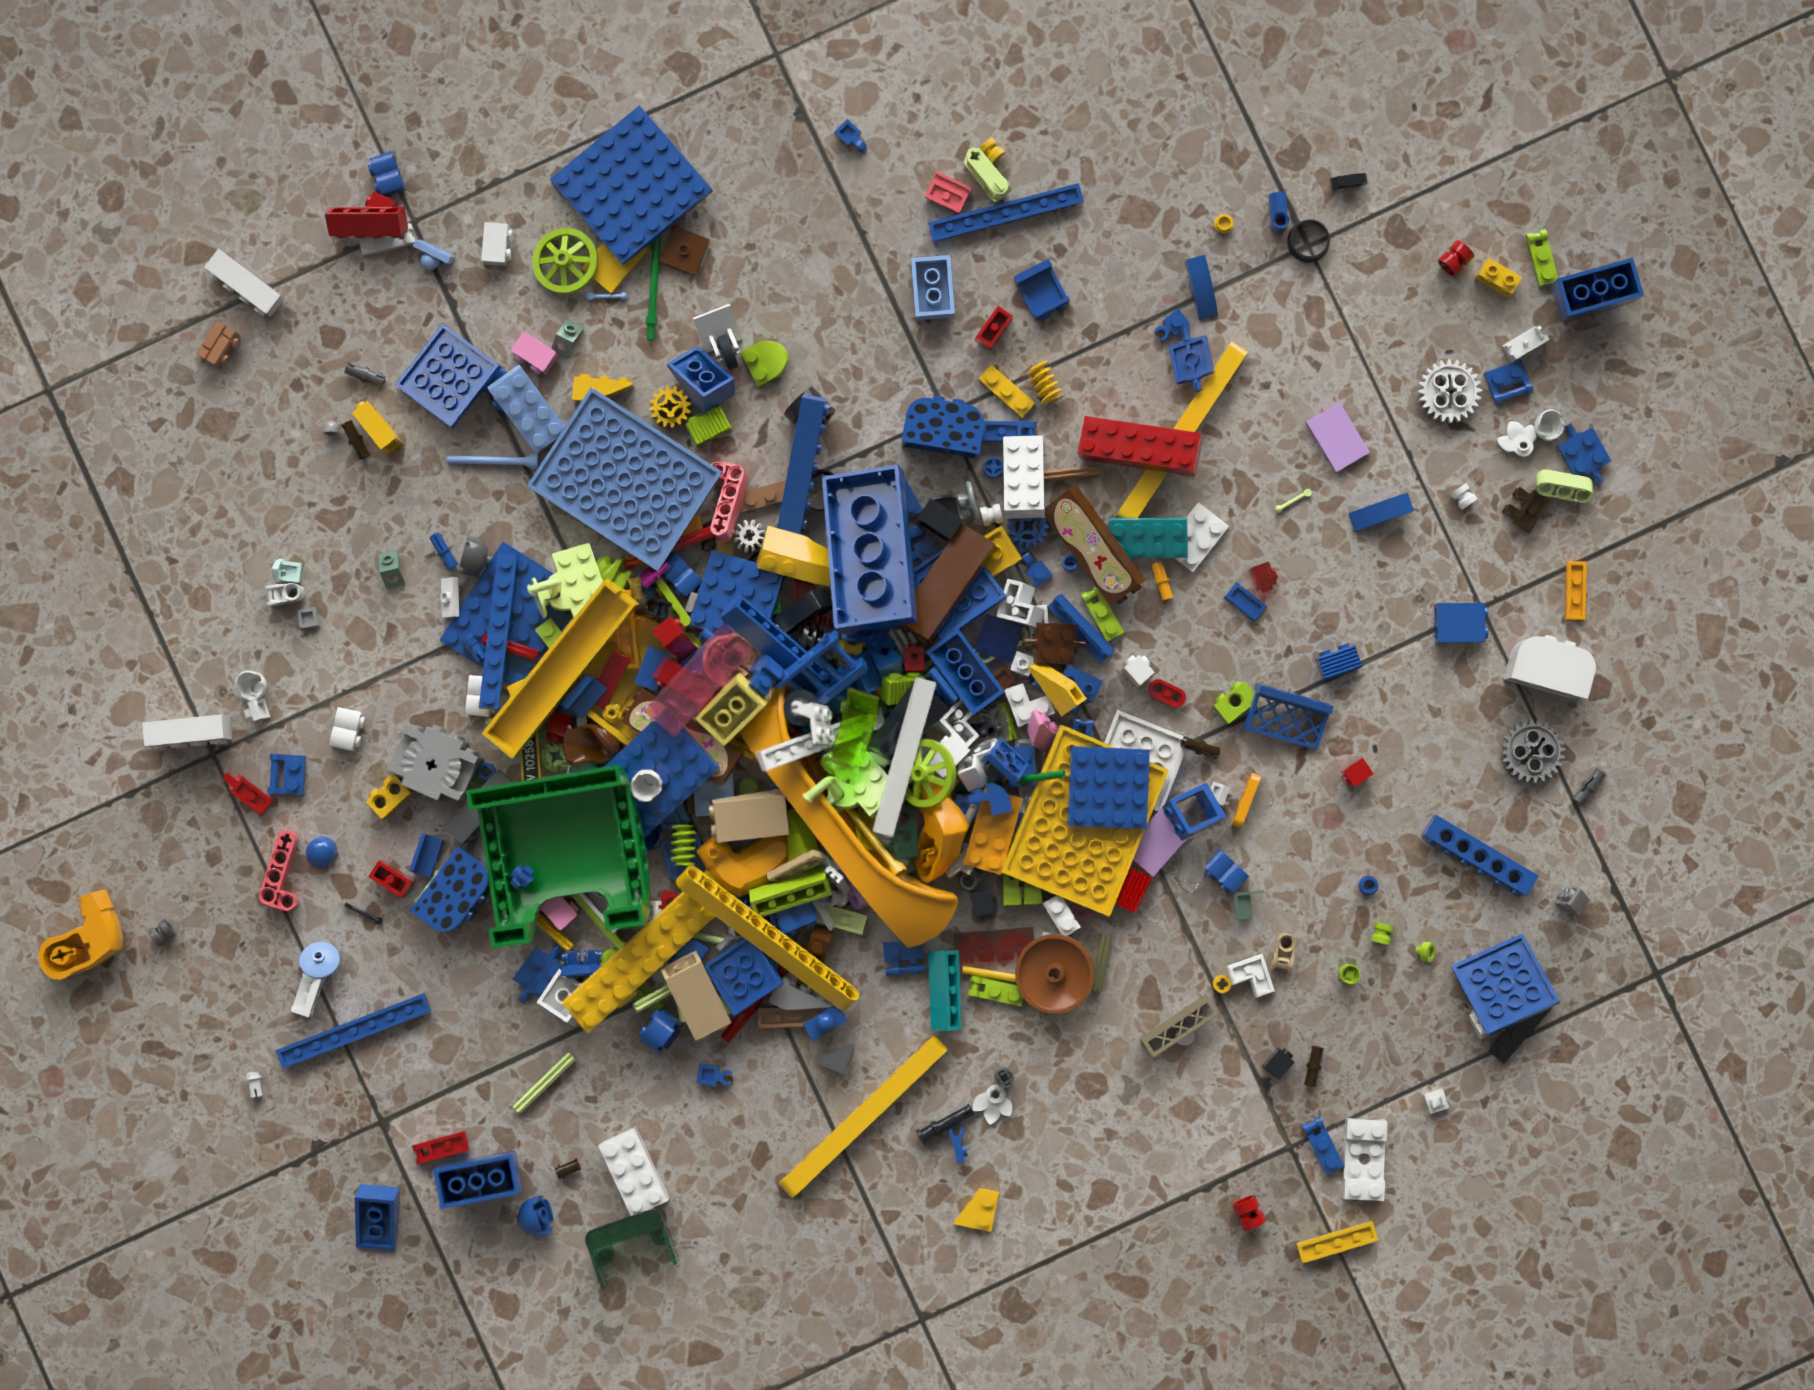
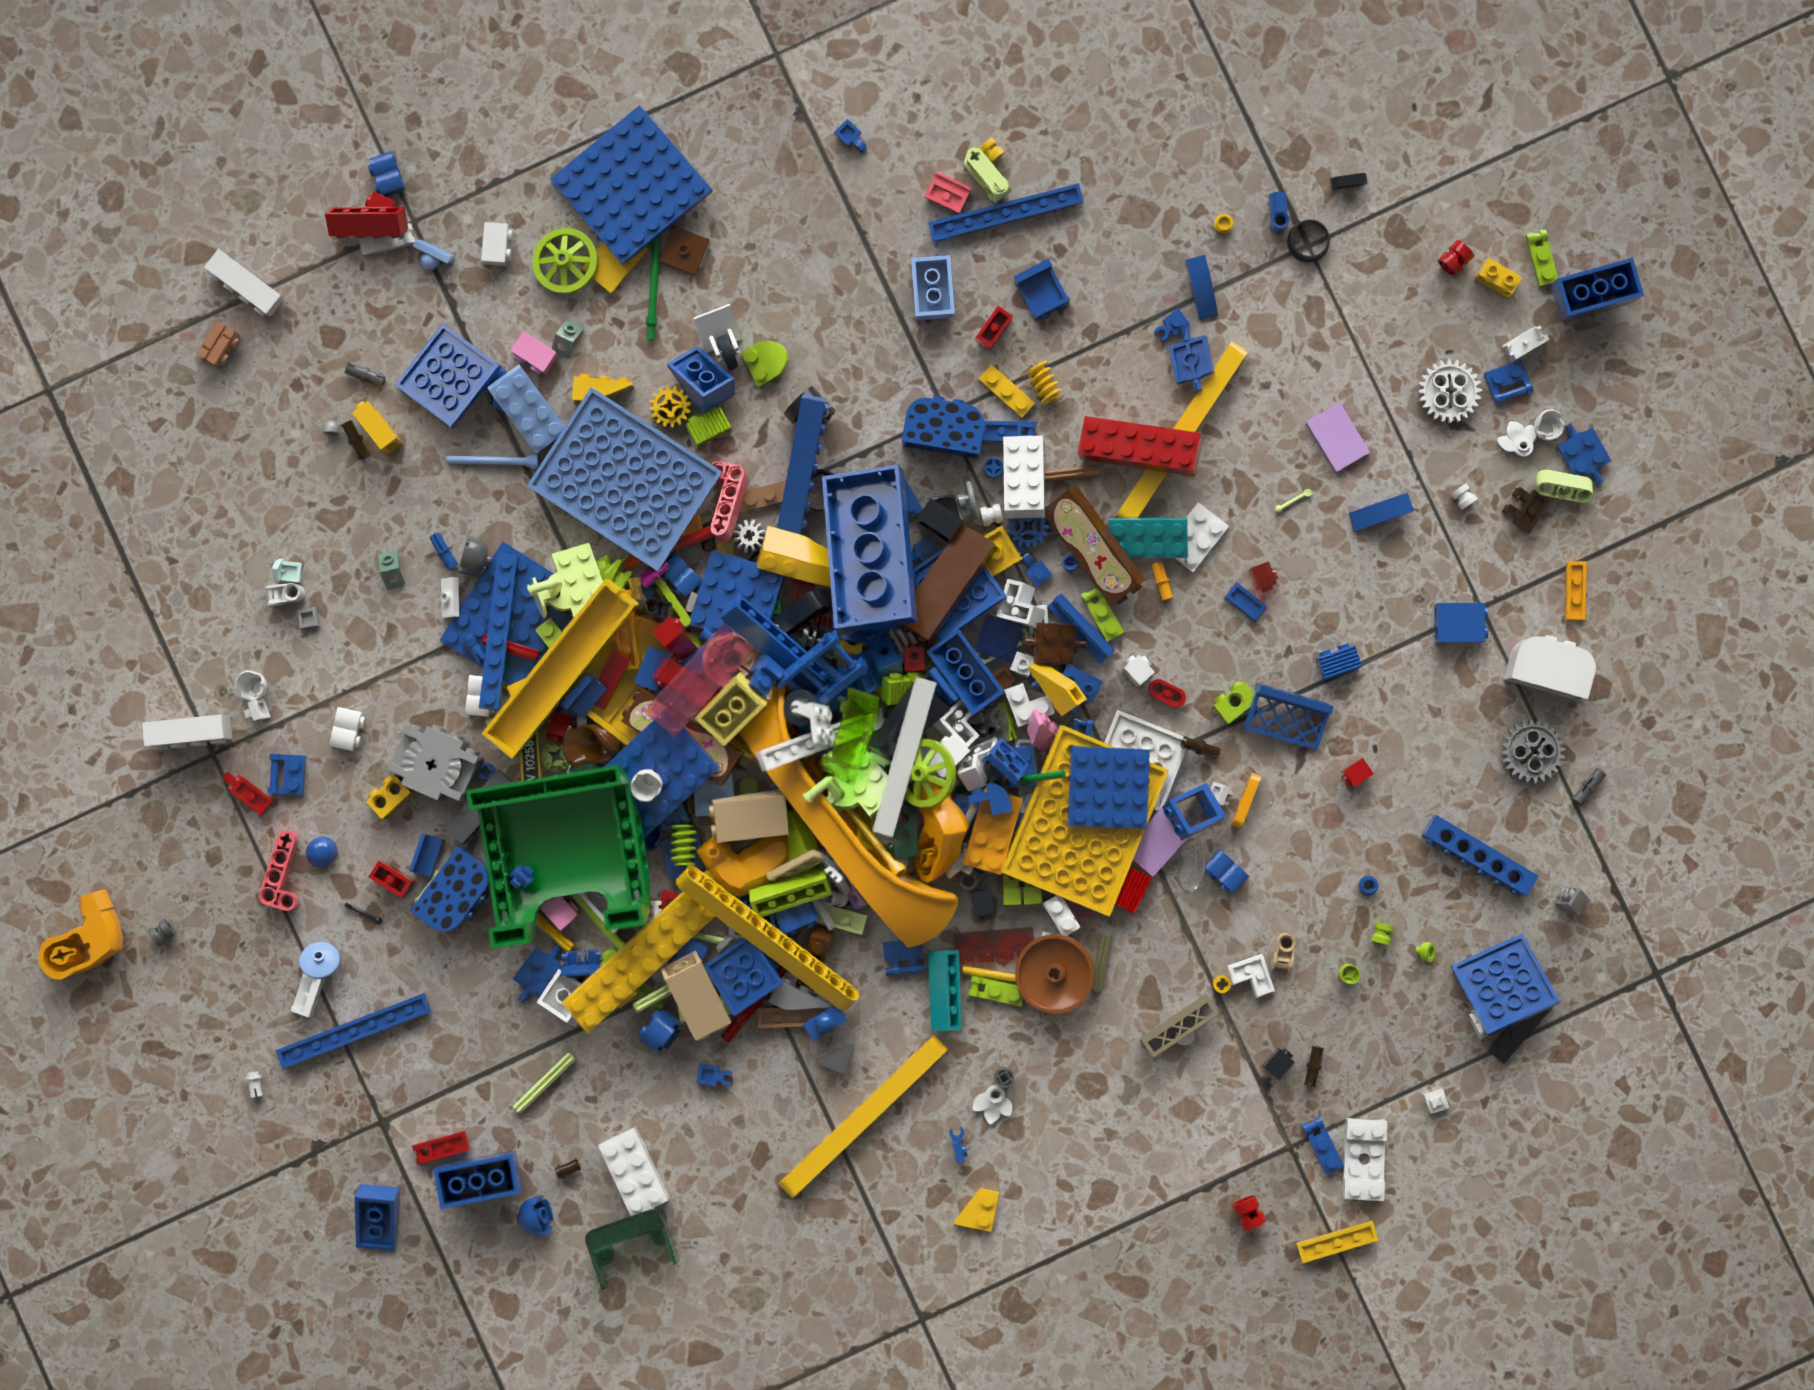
light blue hinge [586,292,627,301] -> none
yellow plate [603,704,622,723] -> none
blue pin [909,525,926,543] -> none
black pin [916,1104,975,1146] -> none
sand green bracket [1234,890,1264,920] -> none

